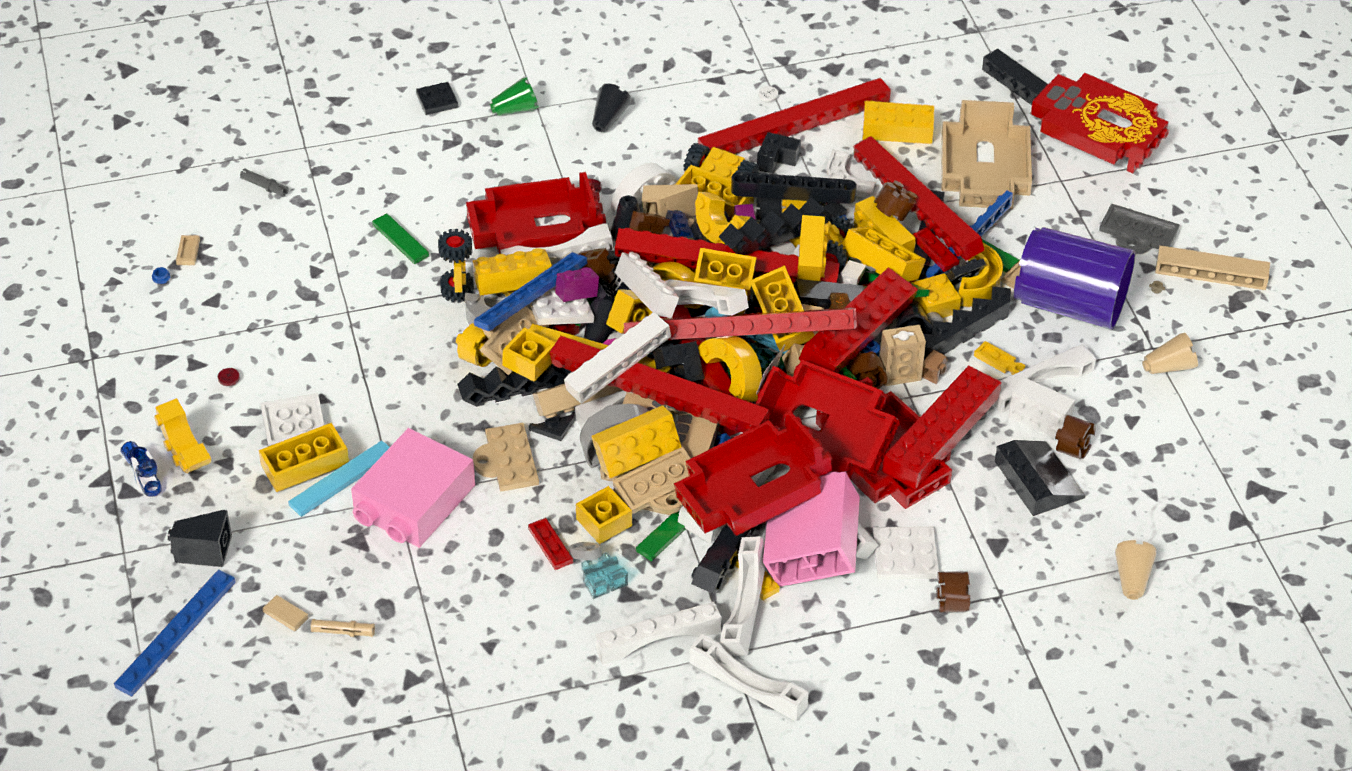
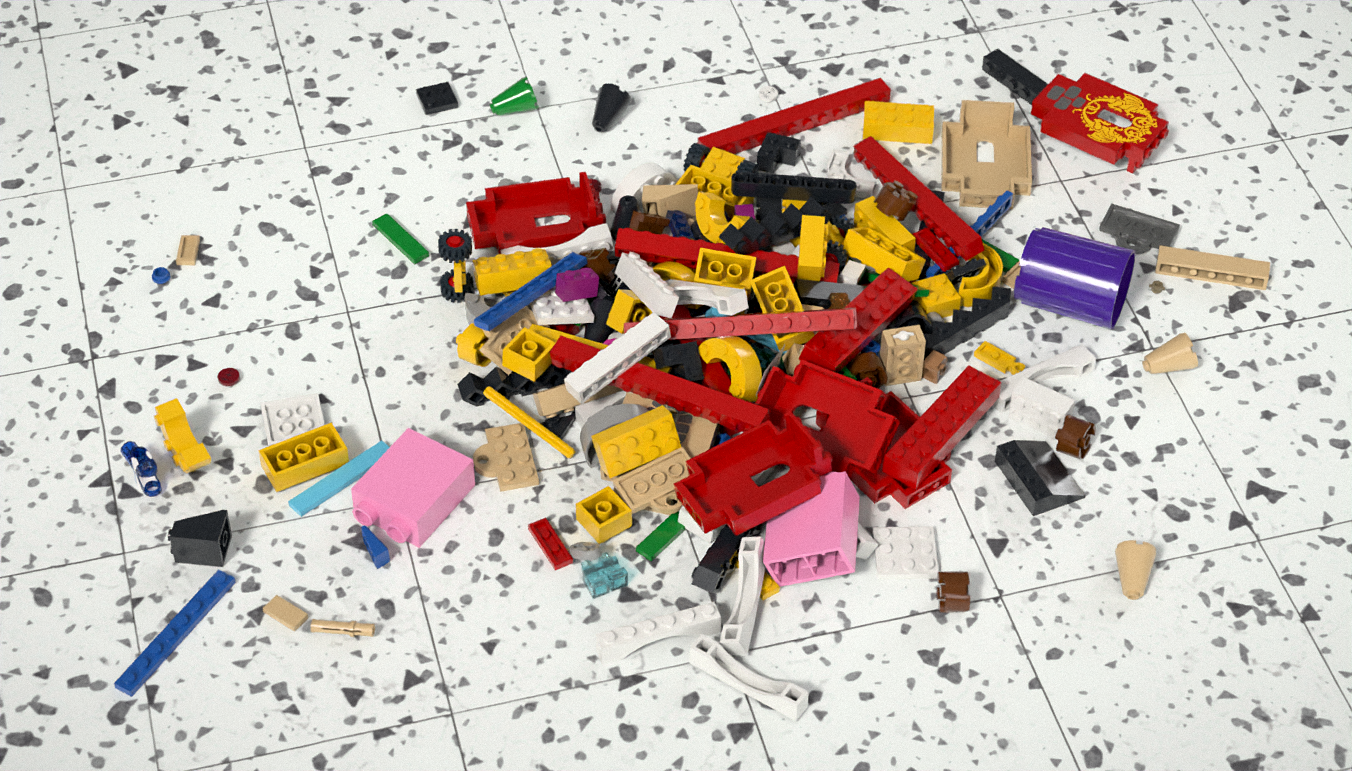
dark grey pin [240,168,289,197] -> none
none -> blue slope [361,525,390,569]
none -> yellow axle [483,386,576,459]

